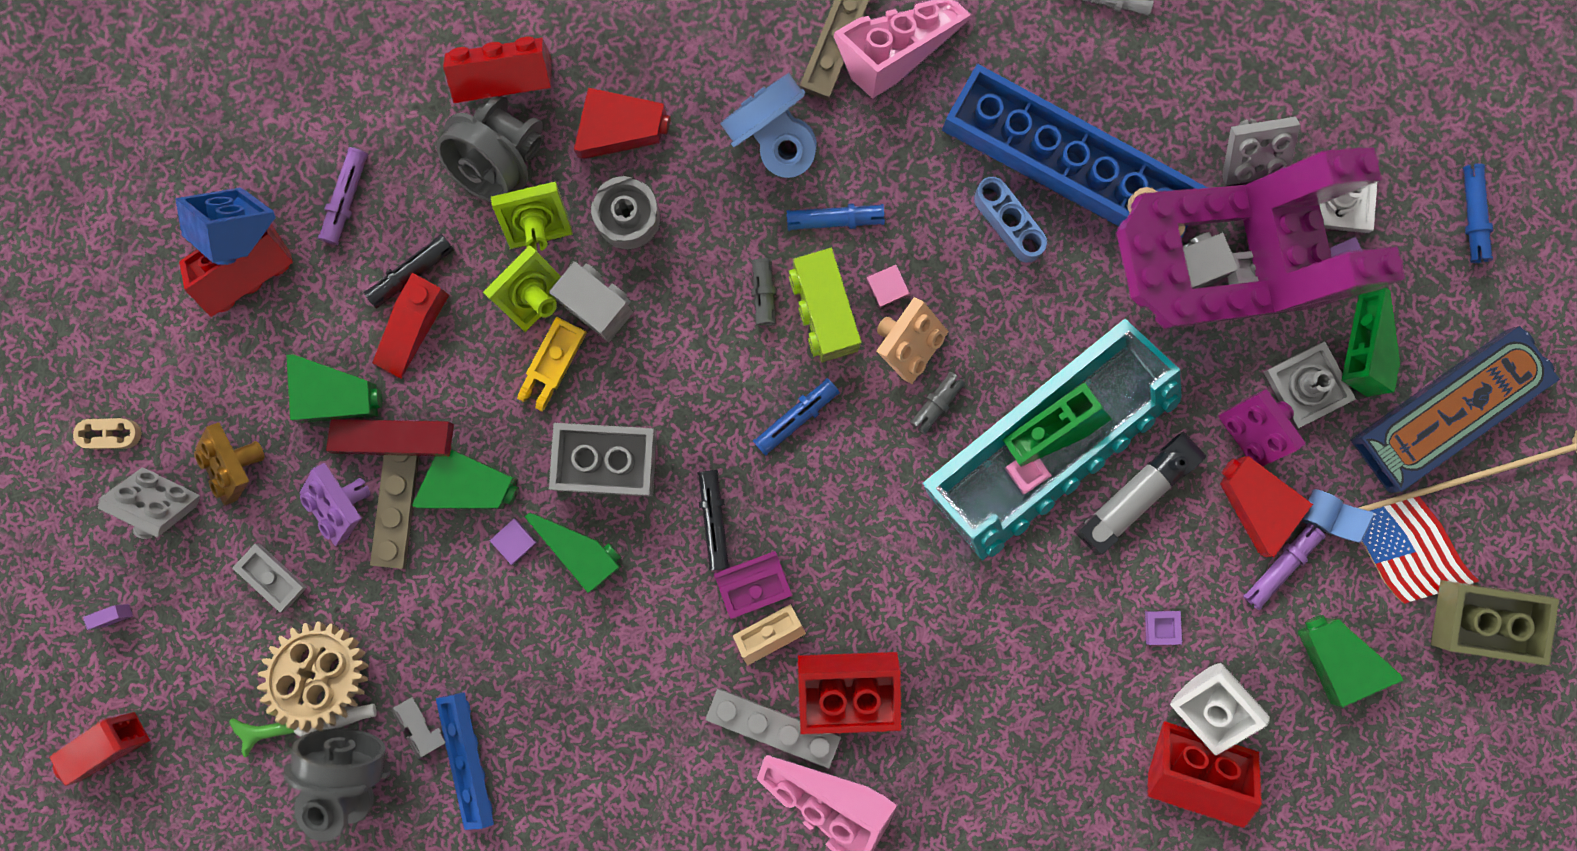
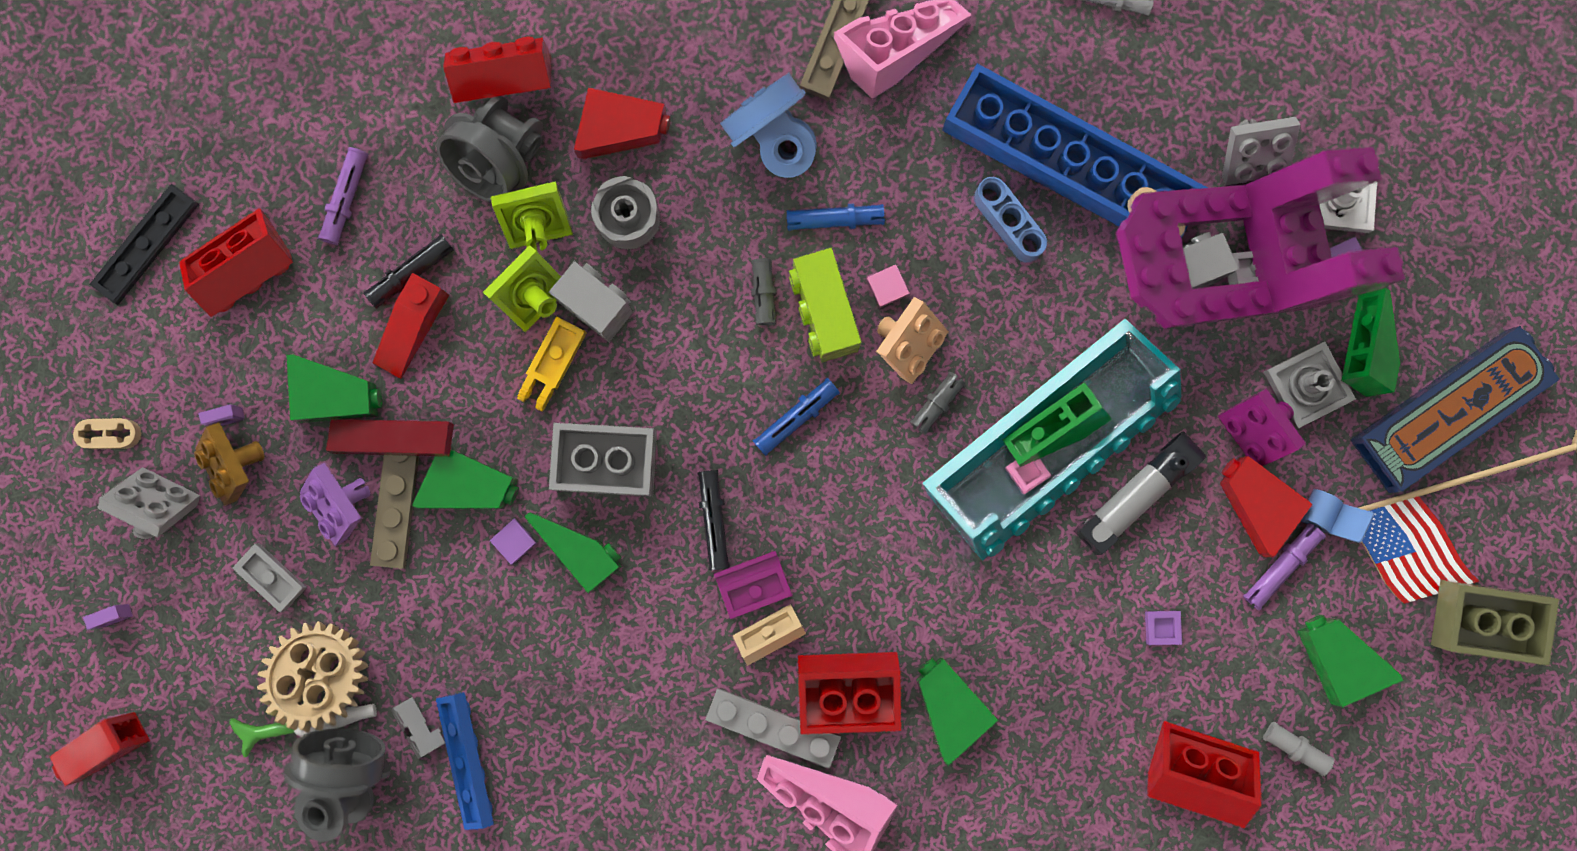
blue slope [175,187,275,265] -> none
white brick [1170,663,1269,756] -> none
blue pin [1462,164,1493,263] -> none
none -> black tile [89,183,200,305]
none -> medium lavender tile [198,404,244,426]
none -> green slope [916,657,998,766]
none -> light grey pin [1263,722,1334,776]

